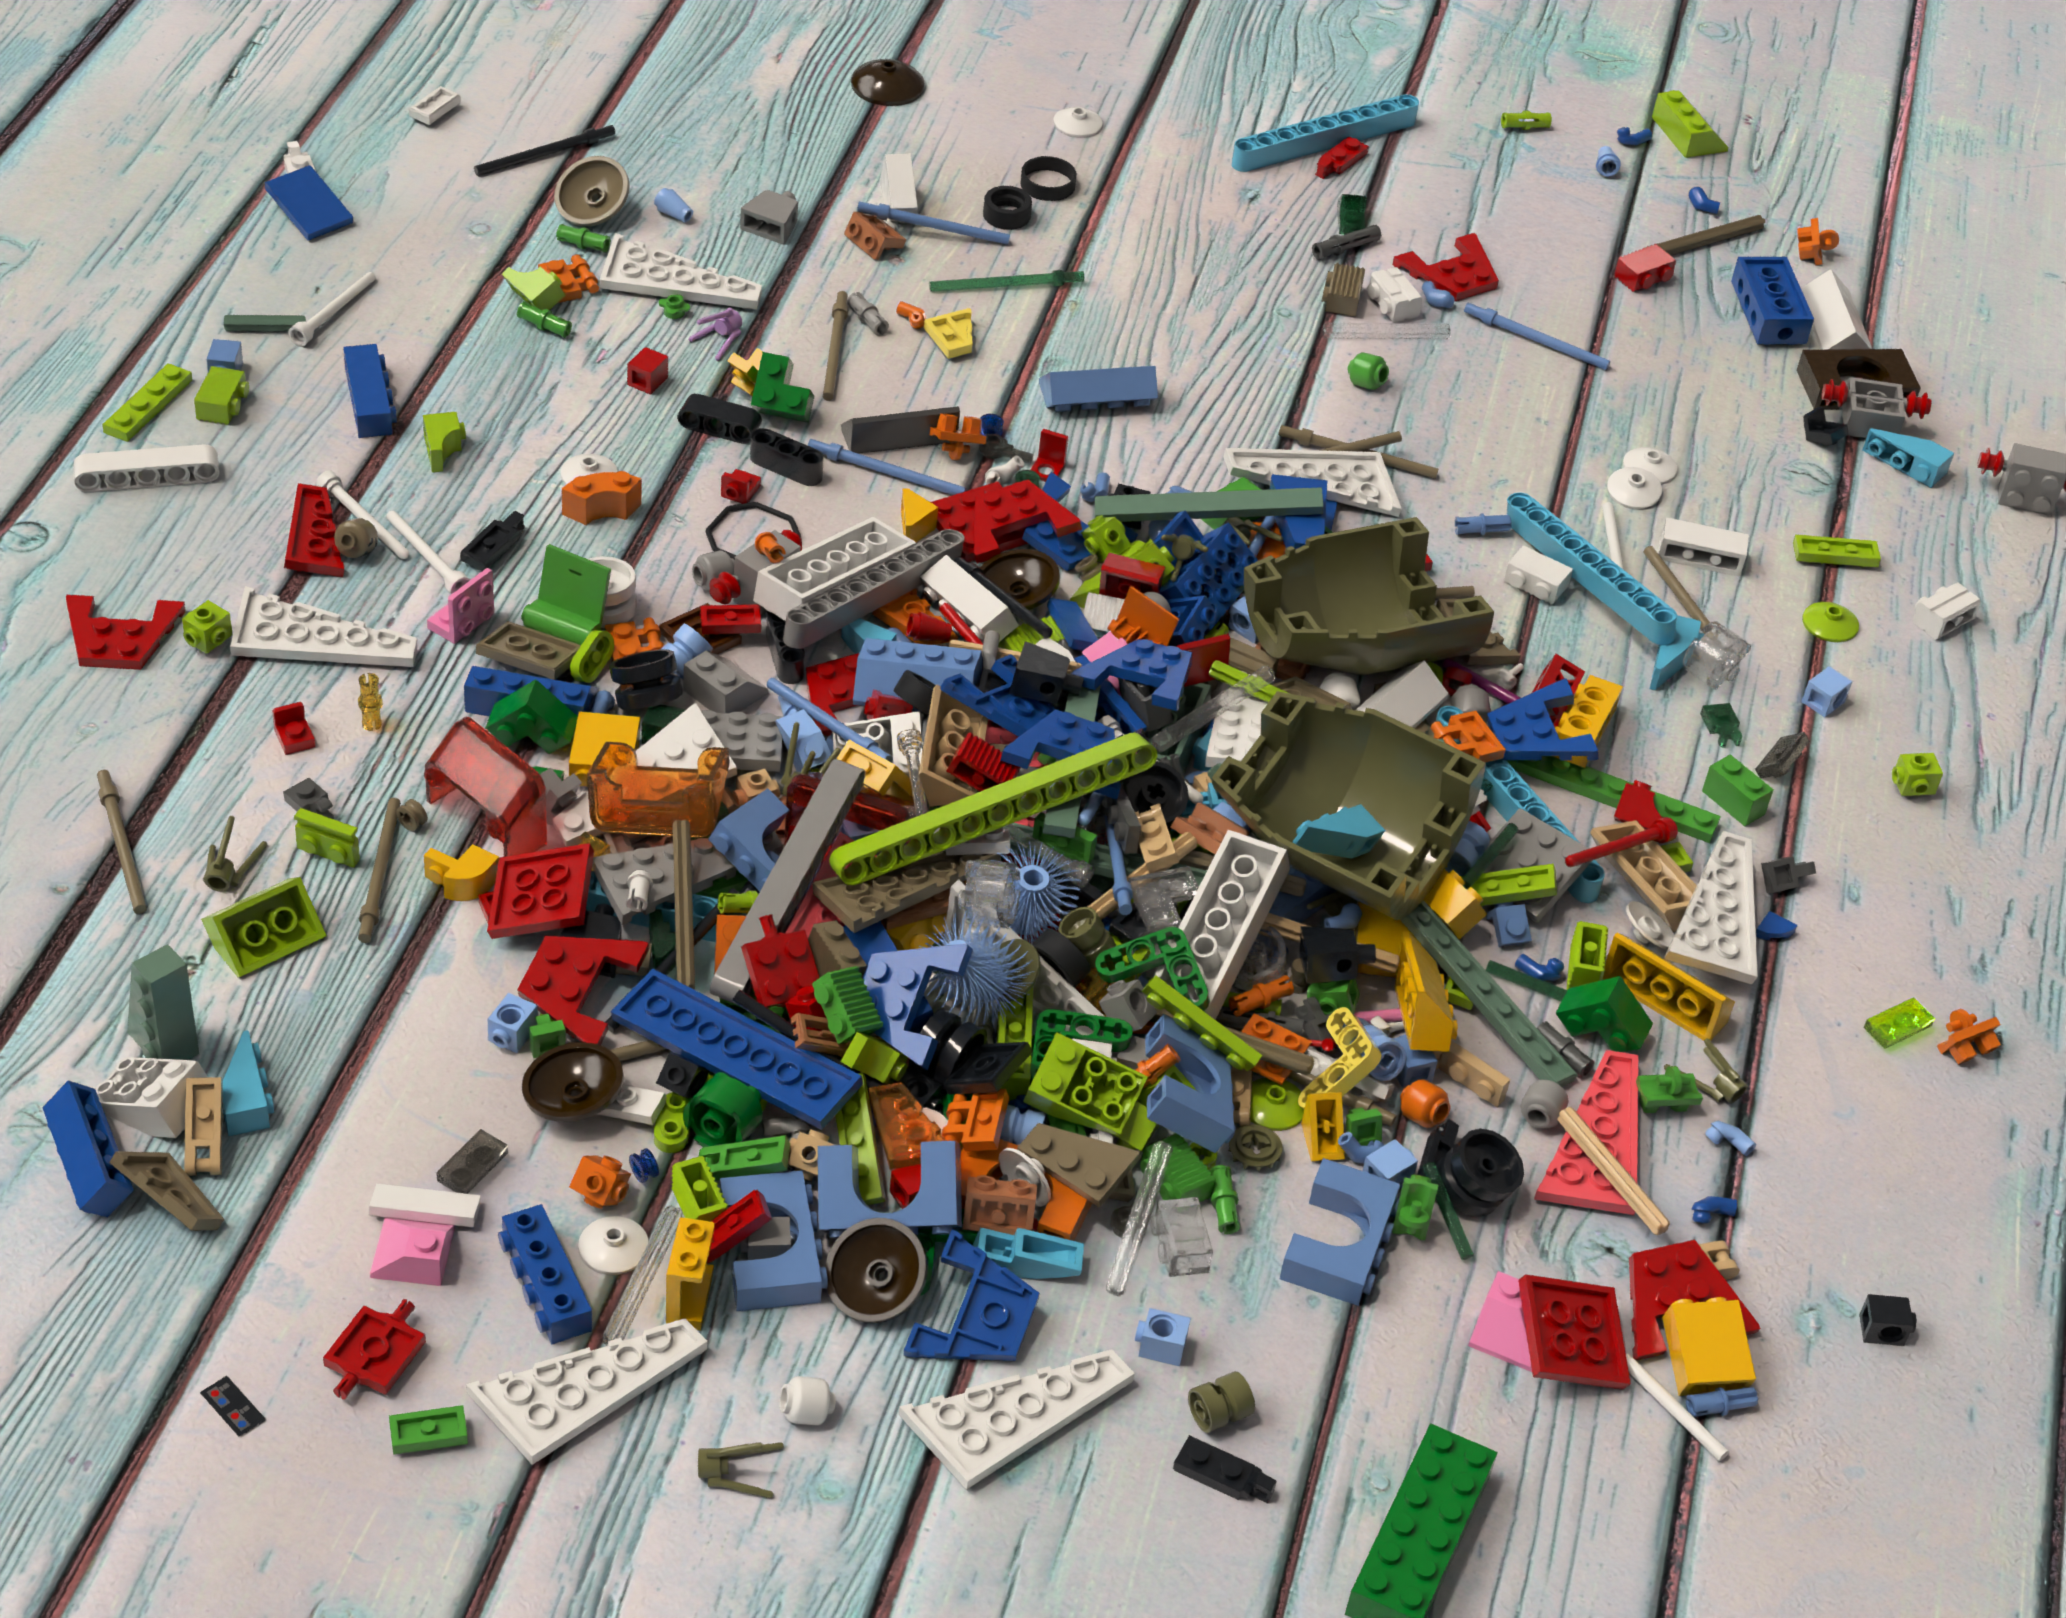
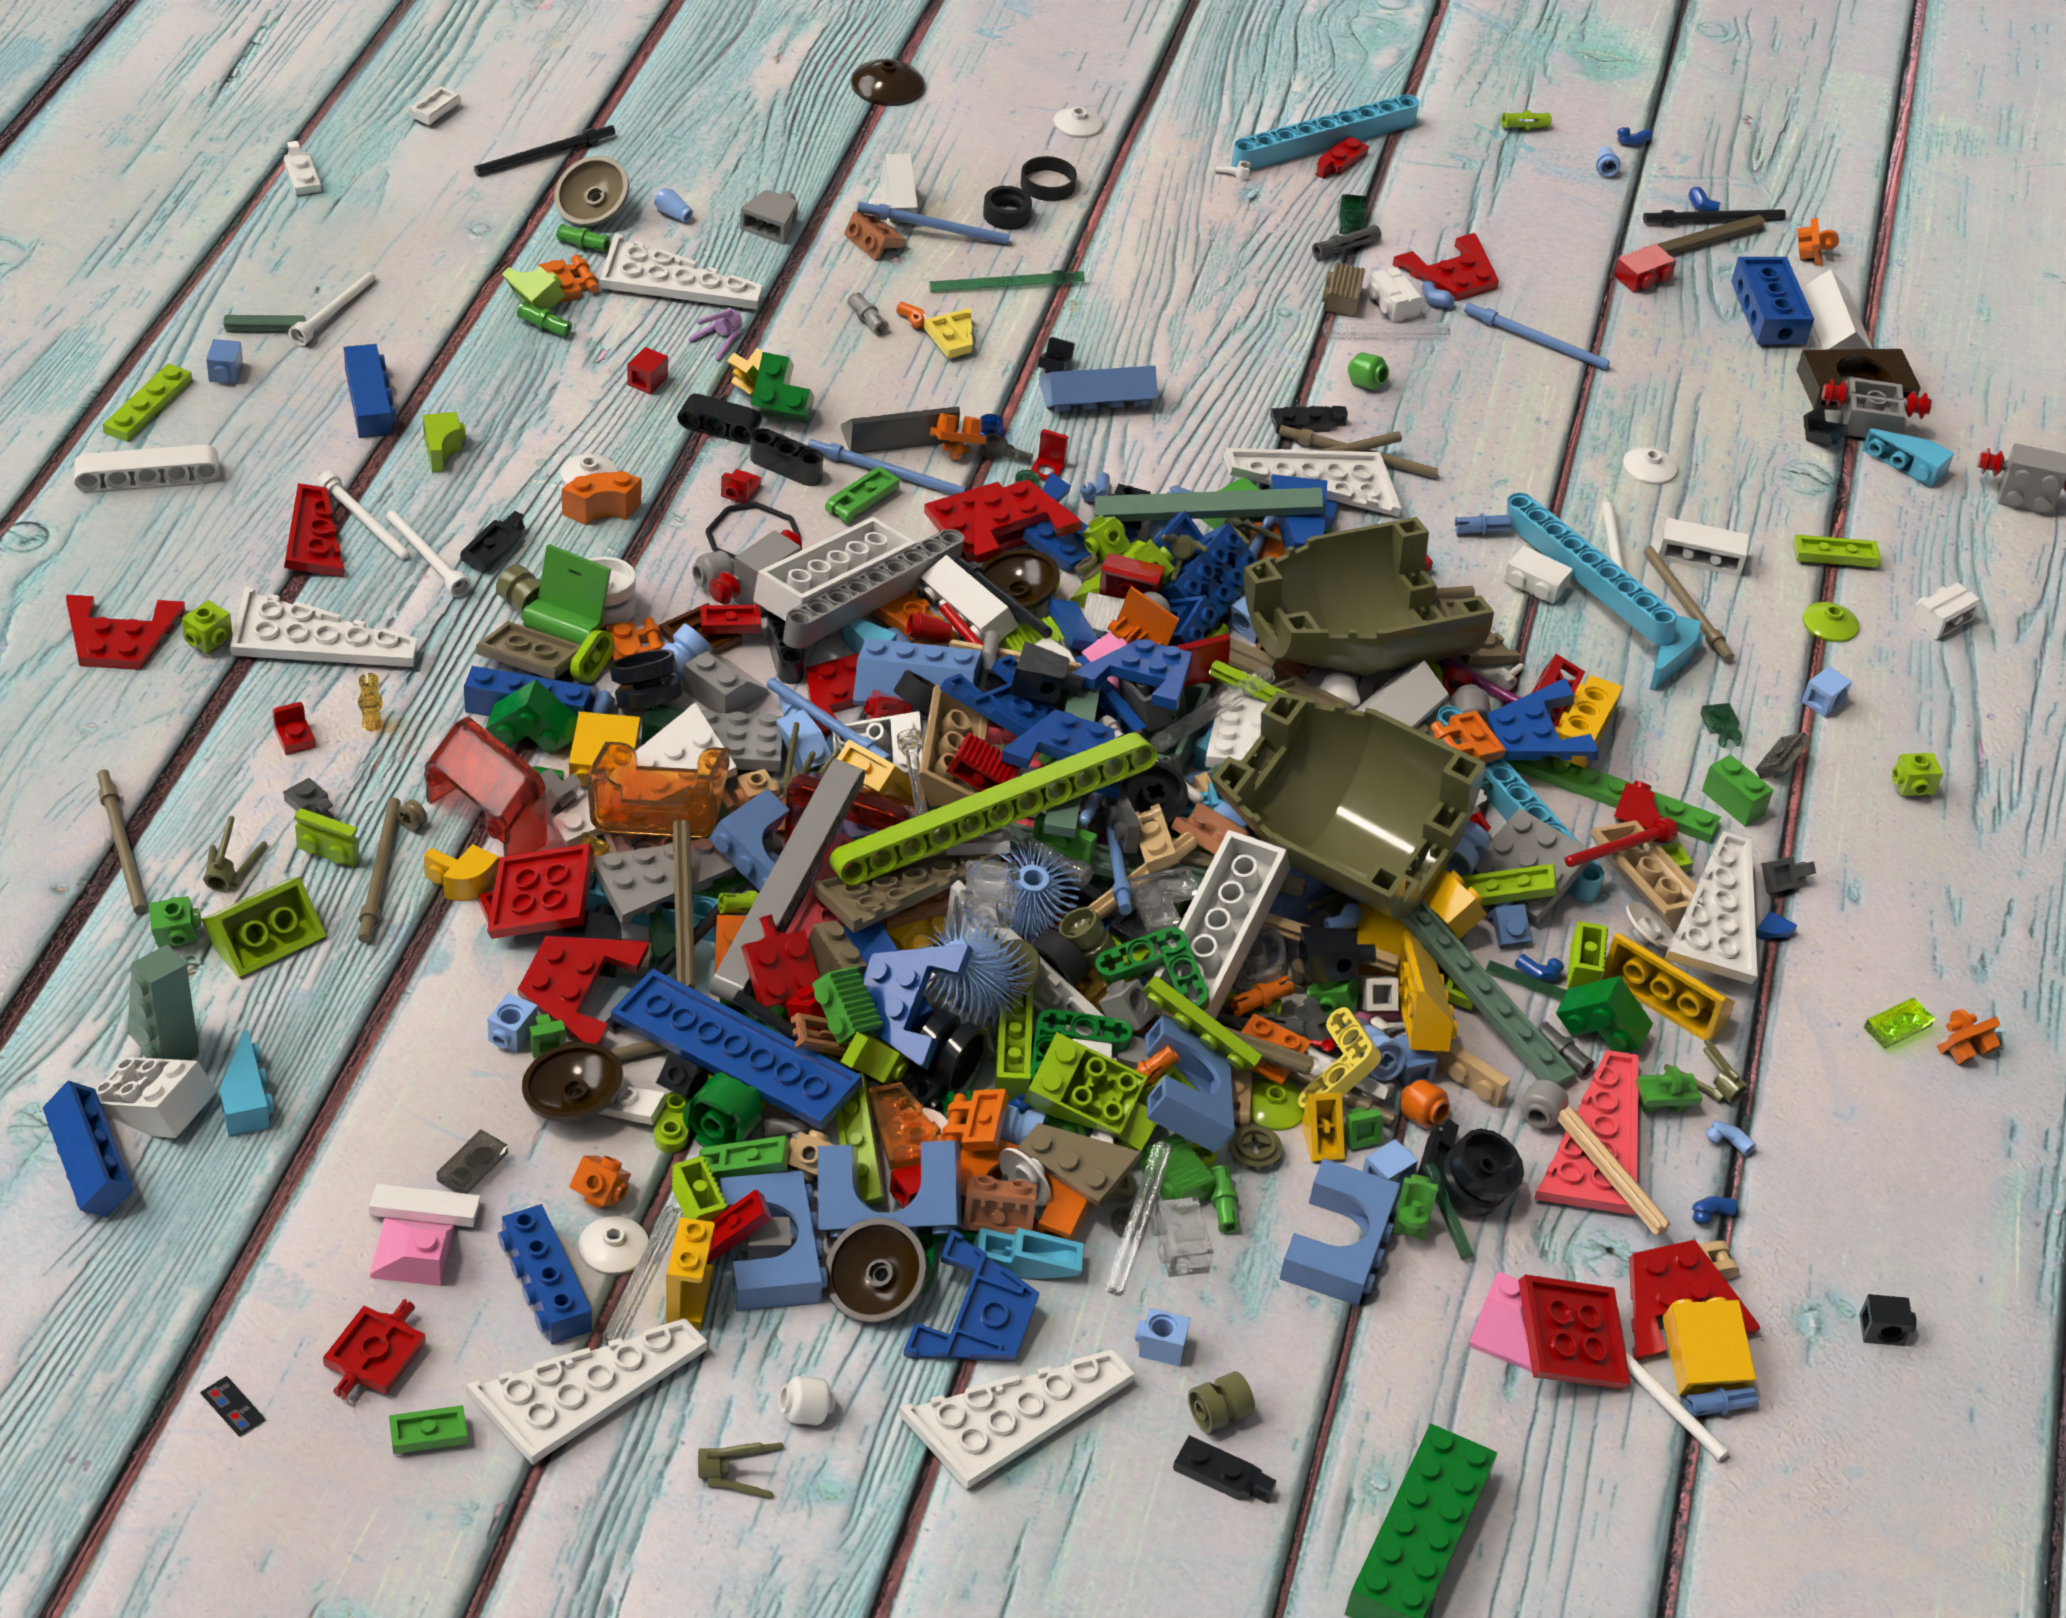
dark tan wing [109,1151,224,1231] -> none
tan plate [184,1077,223,1176] -> none
lime brick [194,366,249,425] -> none
blue tile [265,165,353,241] -> none
dark tan head [334,518,378,558] -> none
bright pink bracket [427,568,494,644] -> none
white pin [627,870,653,912] -> none
clear blue bush [629,1148,659,1183] -> none
bright green plate [659,295,690,319] -> none
orange pin [755,532,786,563] -> none
dark tan bar [823,291,848,401] -> none
yellow slope [901,488,938,543] -> none
black plate [943,1042,1033,1094] -> none
white arm [985,456,1024,485] -> none
medium azure slope [1292,804,1386,859] -> none
medium blue arm [1338,1132,1384,1163] -> none
clear green bar [1462,823,1518,889] -> none
white dish [1607,467,1662,509] -> none
lime slope [1652,90,1729,158] -> none
clear brick [1683,621,1751,690] -> none
none -> bright green brick [149,896,202,948]
none -> olive wheel [496,564,541,614]
none -> bright green plate [825,466,900,524]
none -> black bracket [1037,337,1075,373]
none -> white hand [1215,160,1251,180]
none -> black hinge [1270,405,1348,434]
none -> white brick [1358,976,1398,1011]
none -> black bar [1643,209,1786,225]

